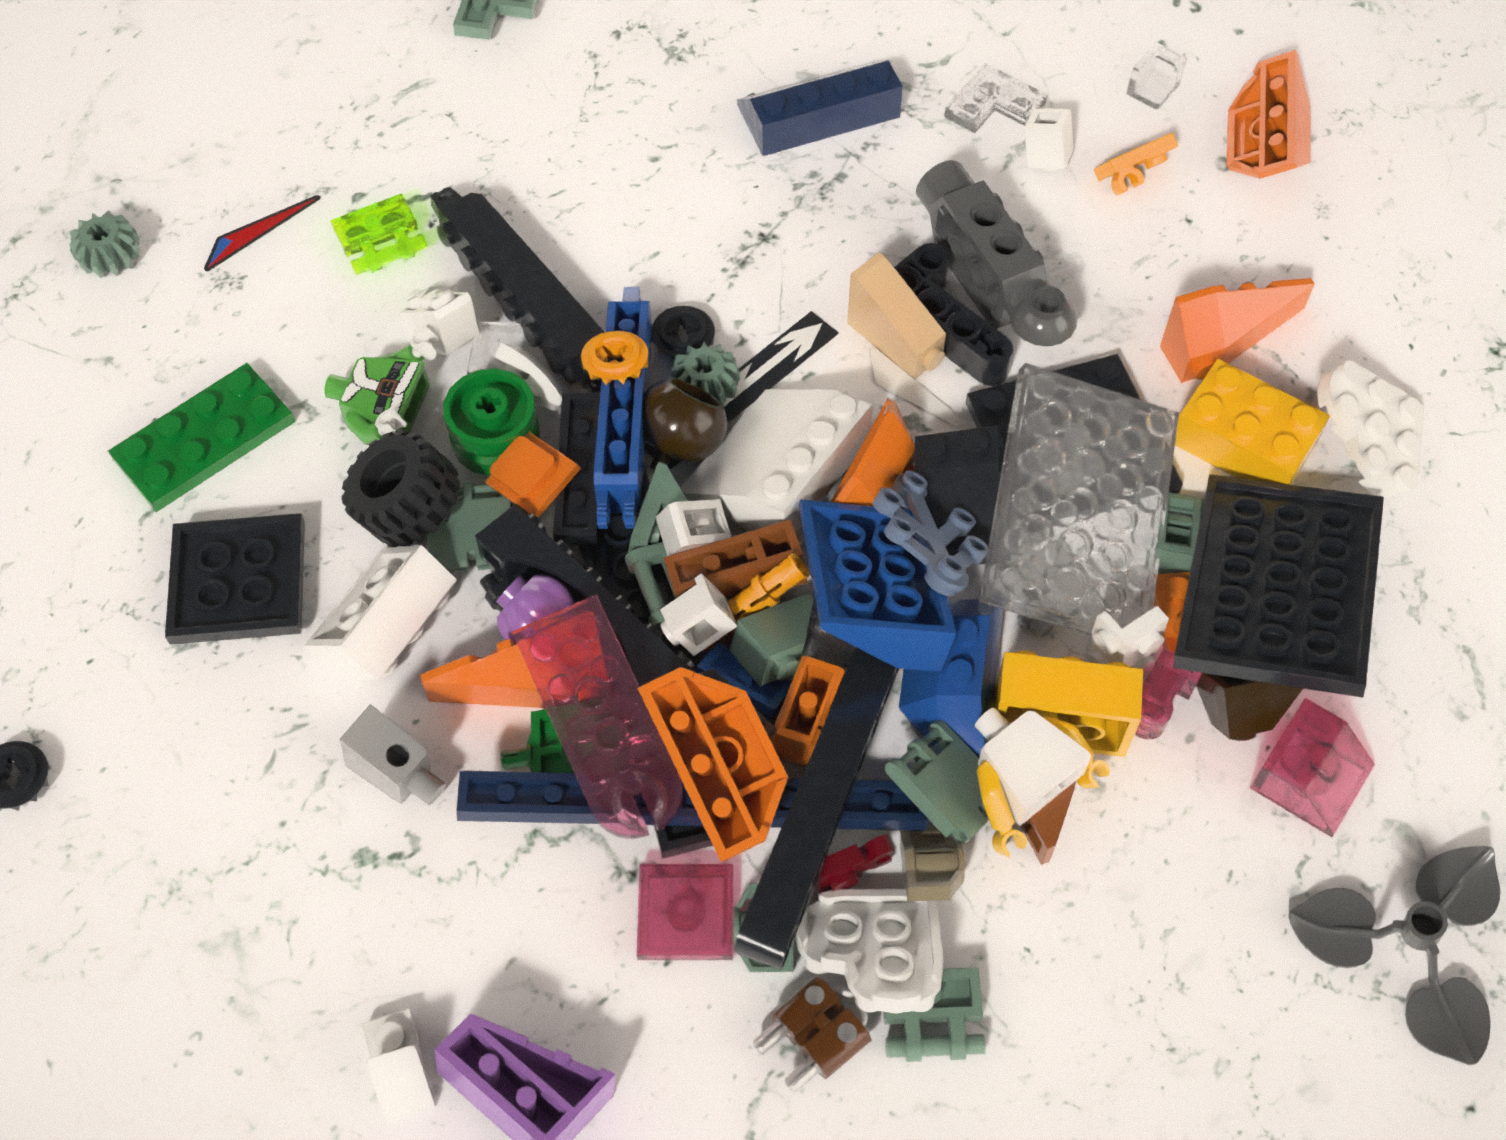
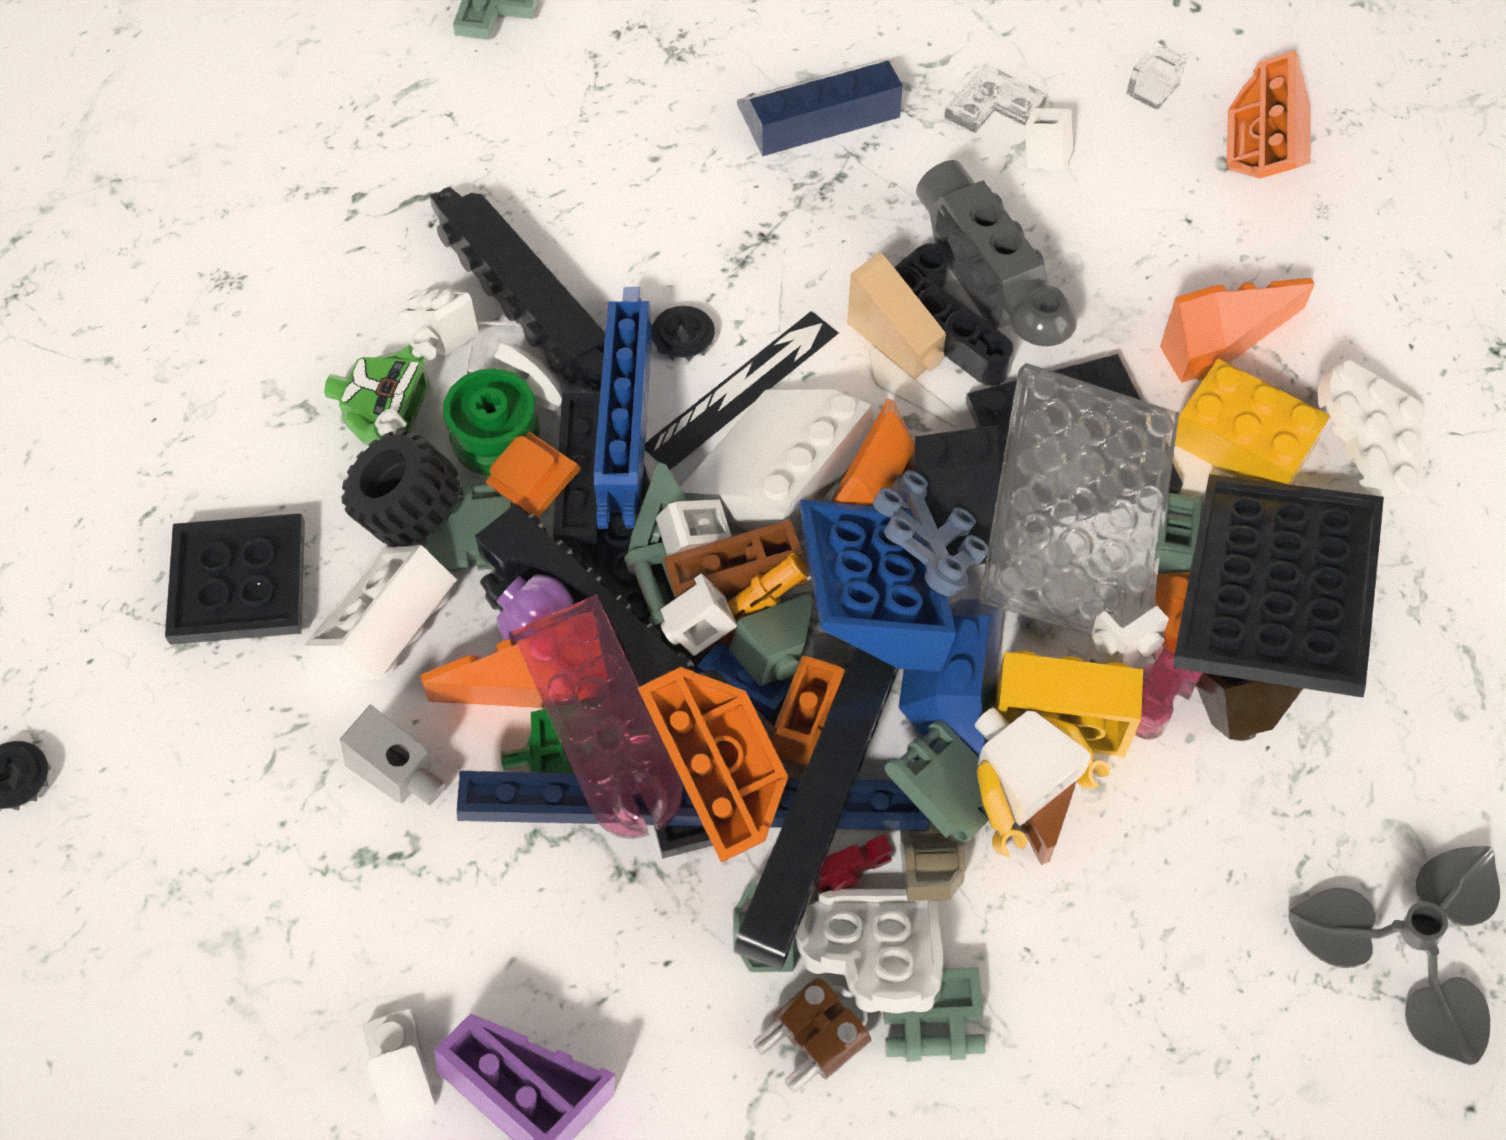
sand green gear [69,210,140,278] -> none
green plate [108,363,296,512] -> none
sticker [204,195,321,272] -> none
clear neon green plate [330,193,428,275] -> none
light orange gear [581,331,648,385] -> none
clear pink plate [636,864,733,960] -> none
dark brown piece [643,377,728,471] -> none
sand green gear [670,342,740,406] -> none
light orange plate [1094,132,1178,196] -> none
clear pink slope [1250,698,1375,838] -> none

